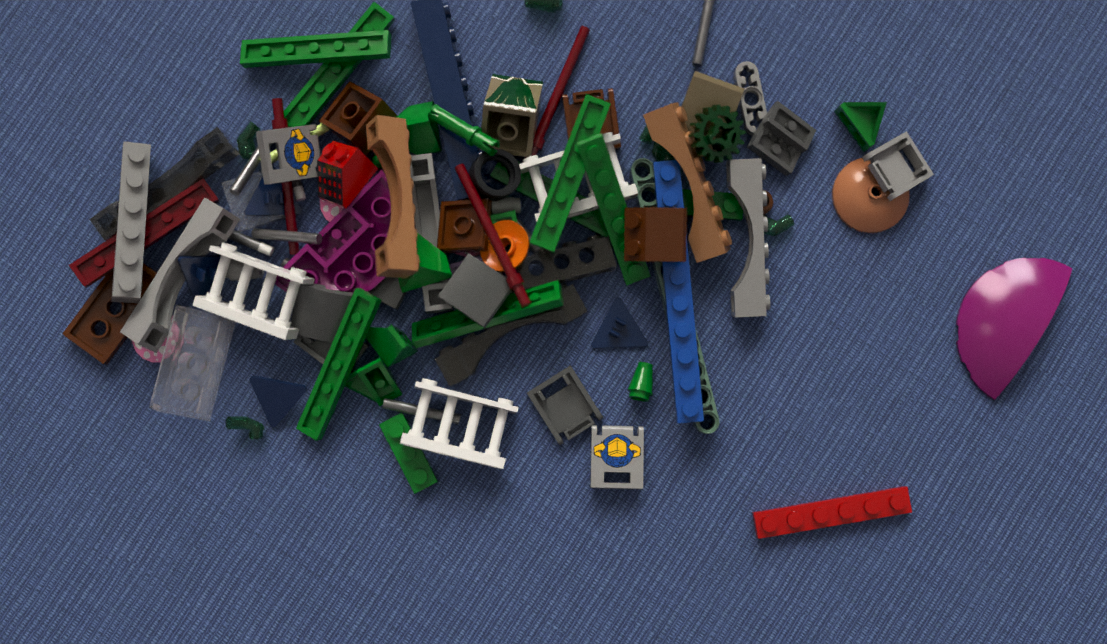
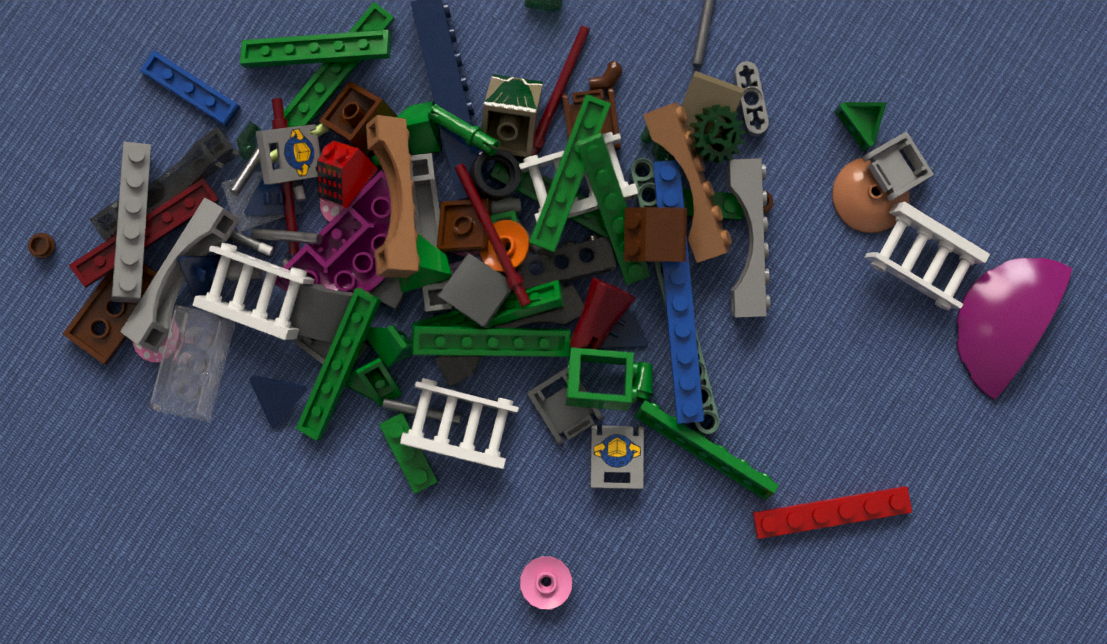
clear green arm [225,416,265,439] -> none
dark grey slope [747,101,816,176] -> none
clear green arm [763,214,795,236] -> none
none -> reddish brown plate [28,233,56,259]
none -> blue tile [140,50,240,127]
none -> green plate [412,326,571,357]
none -> bright pink dish [520,556,572,609]
none -> green window [565,347,638,411]
none -> dark red piece [570,277,636,350]
none -> reddish brown arm [589,61,622,90]
none -> green plate [633,400,779,500]
none -> white fence [864,202,990,310]

